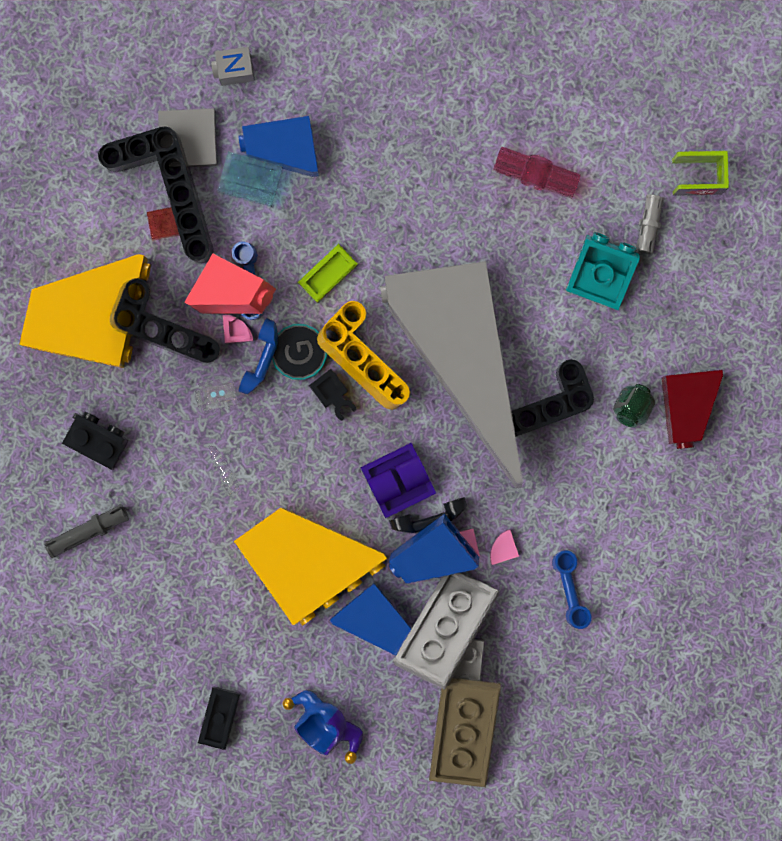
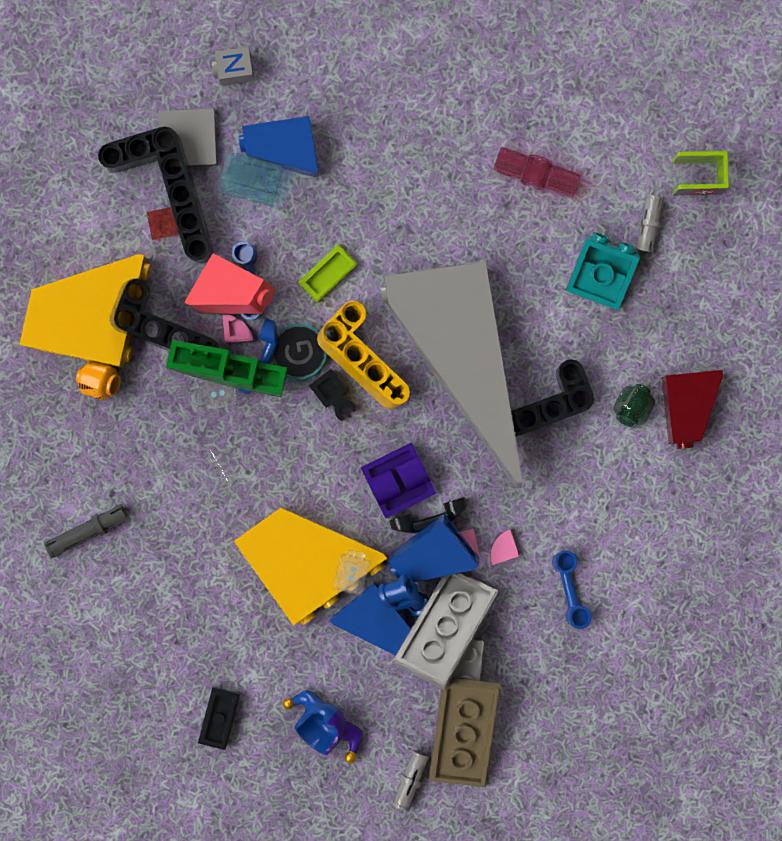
black bracket [62,411,129,470] -> none
none -> light orange head [76,361,121,401]
none -> green slope [166,340,287,398]
none -> clear brick [333,550,370,596]
none -> blue connector [378,574,429,617]
none -> light grey pin [392,750,430,811]

